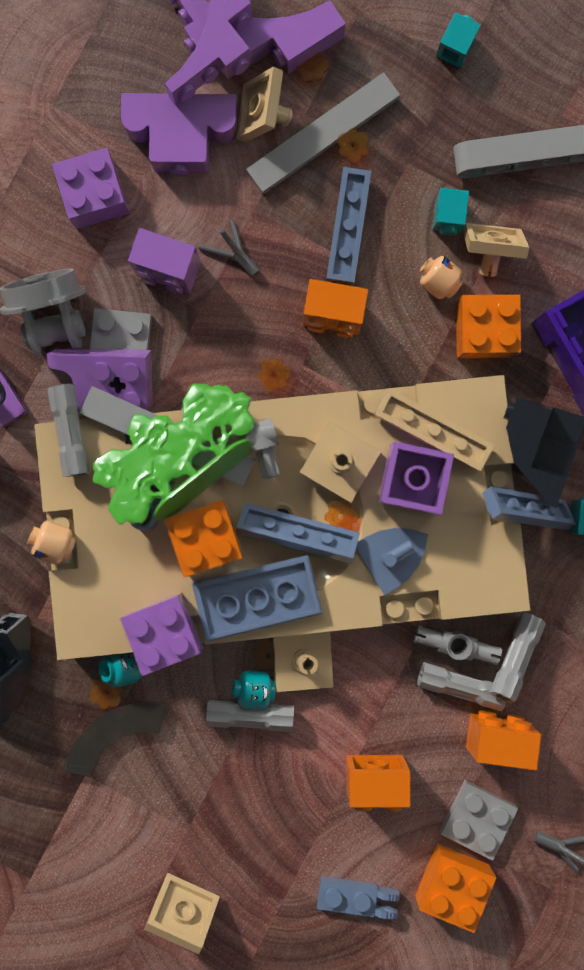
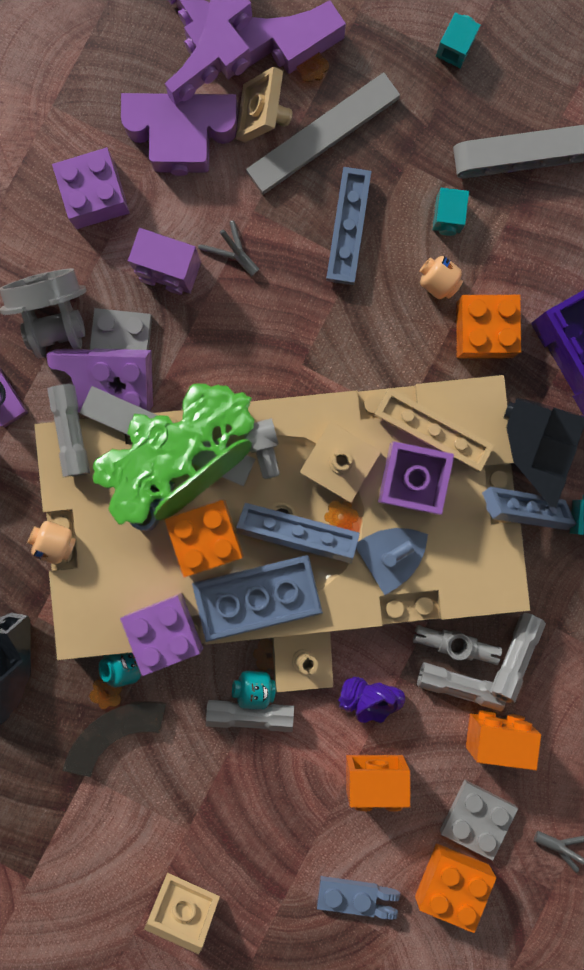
clear orange plant [258,359,291,391] -> none
orange brick [303,279,368,338] -> none
clear orange plant [338,128,368,163] -> none
tan tile [463,223,529,277] -> none
none -> dark purple hair [338,677,405,723]

